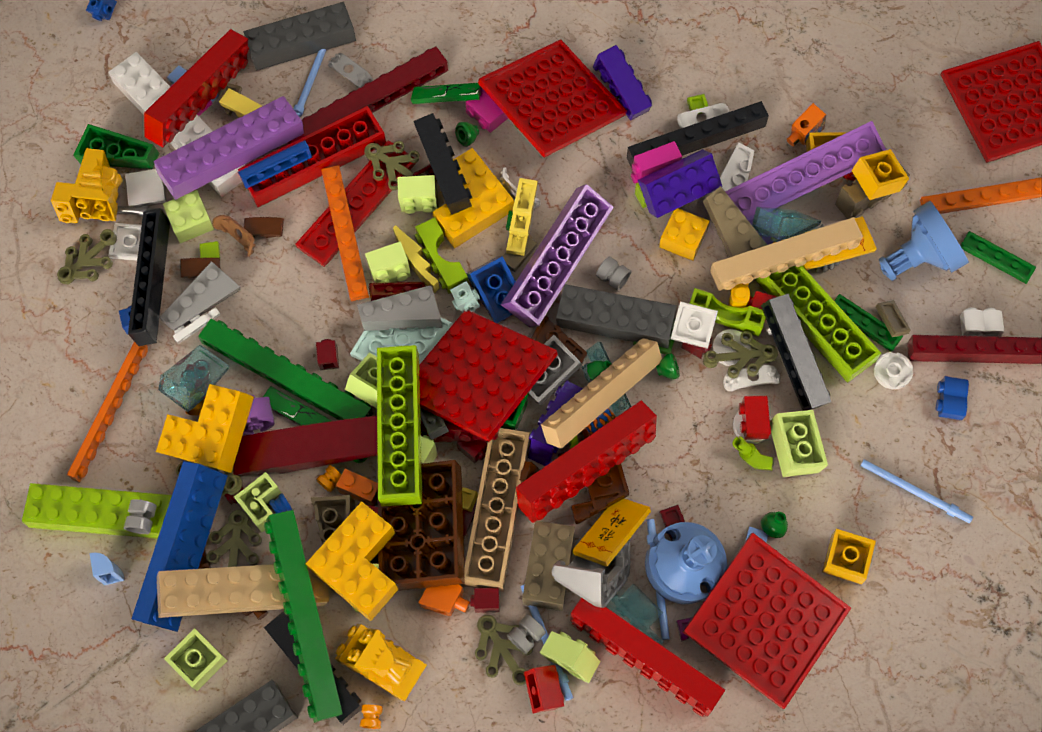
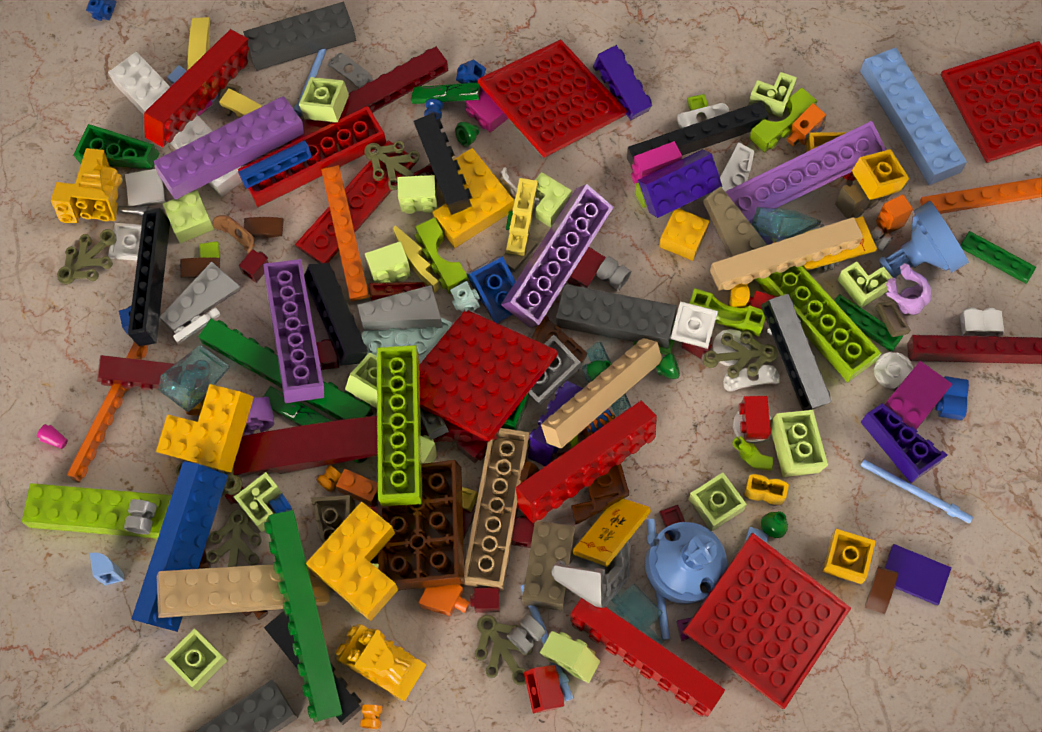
none -> dark pink cone [37,424,68,449]
none -> dark red brick [97,355,180,393]
none -> light yellow slope [187,17,210,70]
none -> dark red brick [238,249,269,283]
none -> medium lavender brick [263,259,324,403]
none -> yellowish green brick [299,77,349,123]
none -> black brick [304,263,368,366]
none -> blue wheel [424,99,443,119]
none -> blue brick [456,59,486,84]
none -> dark red brick [511,516,535,548]
none -> yellowish green brick [535,172,572,228]
none -> dark red hinge [567,247,606,288]
none -> yellowish green brick [688,472,747,532]
none -> yellow brick [744,474,789,505]
none -> yellowish green brick [748,72,797,118]
none -> lime arch [749,87,817,153]
none -> yellowish green brick [838,261,893,308]
none -> light blue brick [860,47,967,185]
none -> dark purple wedge [861,403,948,483]
none -> reddish brown slope [865,566,898,614]
none -> light grey wheel [871,226,893,252]
none -> orange brick [876,194,913,234]
none -> magenta slope [884,361,953,430]
none -> dark purple tile [884,544,952,606]
none -> lavender hair [886,263,932,315]

